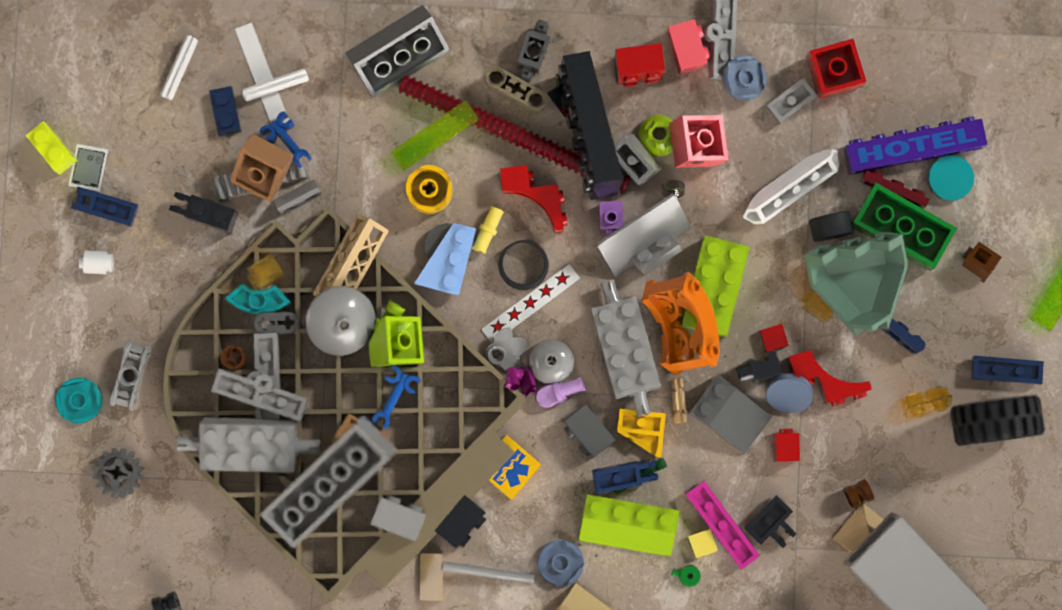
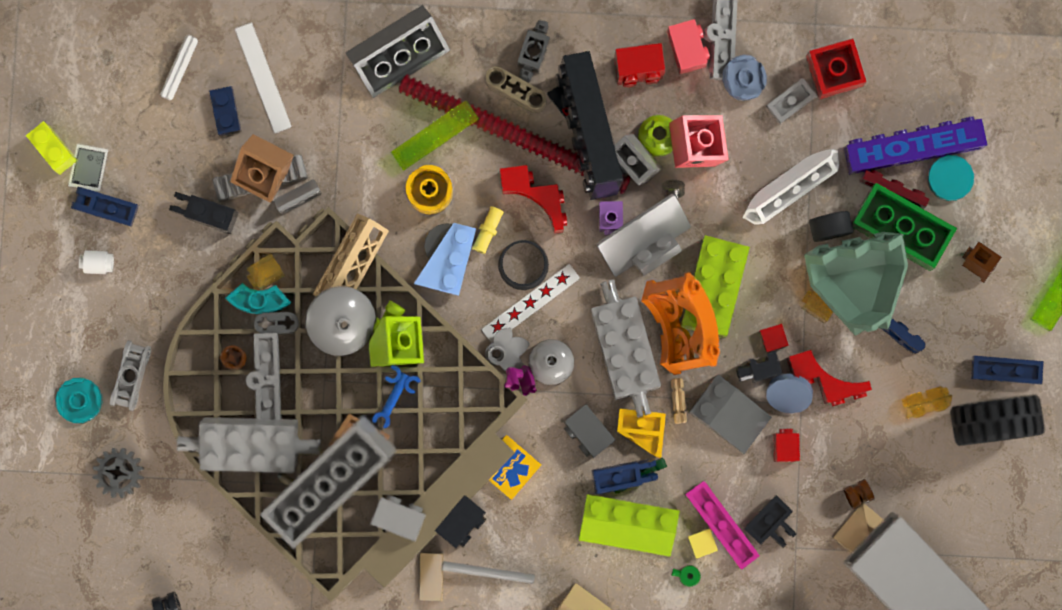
light grey hinge [211,369,309,421] -> none
white axle [242,69,308,102] -> none
blue bar [259,111,312,168] -> none
lavender arm [535,377,586,408] -> none
sand blue tile [538,540,584,586] -> none

